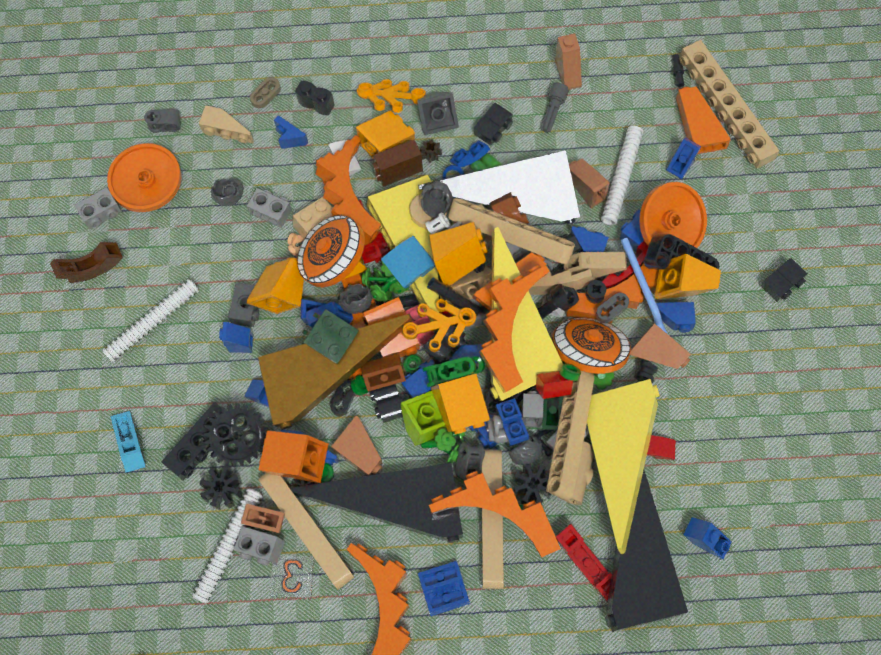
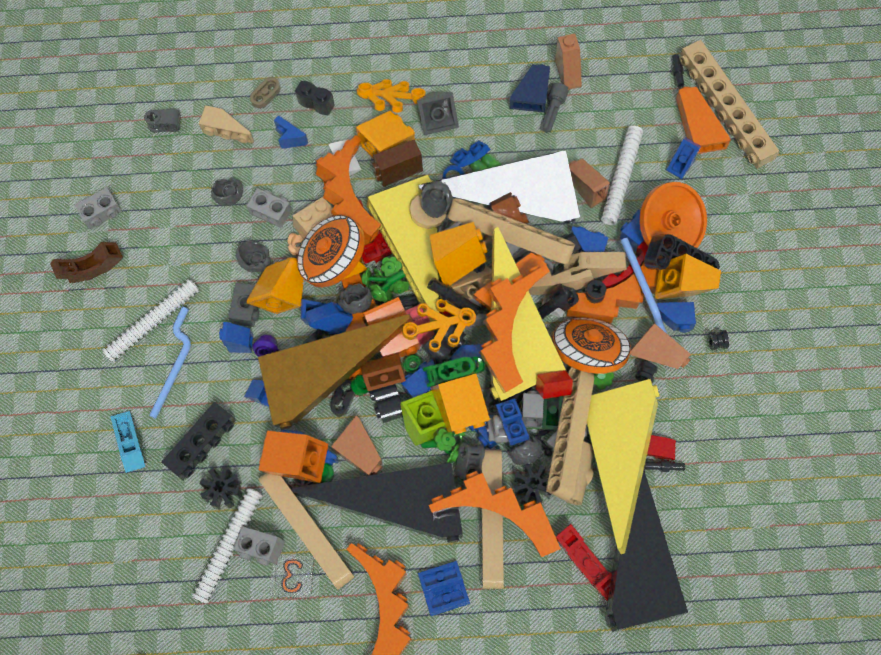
orange dish [107,143,182,212] -> none
black gear [202,402,268,467] -> none
nougat slope [241,504,285,533] -> none
dark green plate [302,309,359,364] -> none
dark azure slope [381,236,435,289] -> none
dark brown gear [419,139,442,163] -> none
white bush [425,212,451,234] -> none
black brick [474,102,513,146] -> none
green tile [560,364,581,381] -> none
dark grey beam [596,293,629,323] -> none
blue slope [683,517,732,559] -> none
black brick [761,258,807,302] -> none
none -> light blue piece [149,307,191,419]
none -> dark grey hair [235,240,271,272]
none -> dark purple cone [252,335,279,357]
none -> dark blue slope [509,64,550,113]
none -> black bar [644,460,685,472]
none -> black wheel [708,330,729,351]

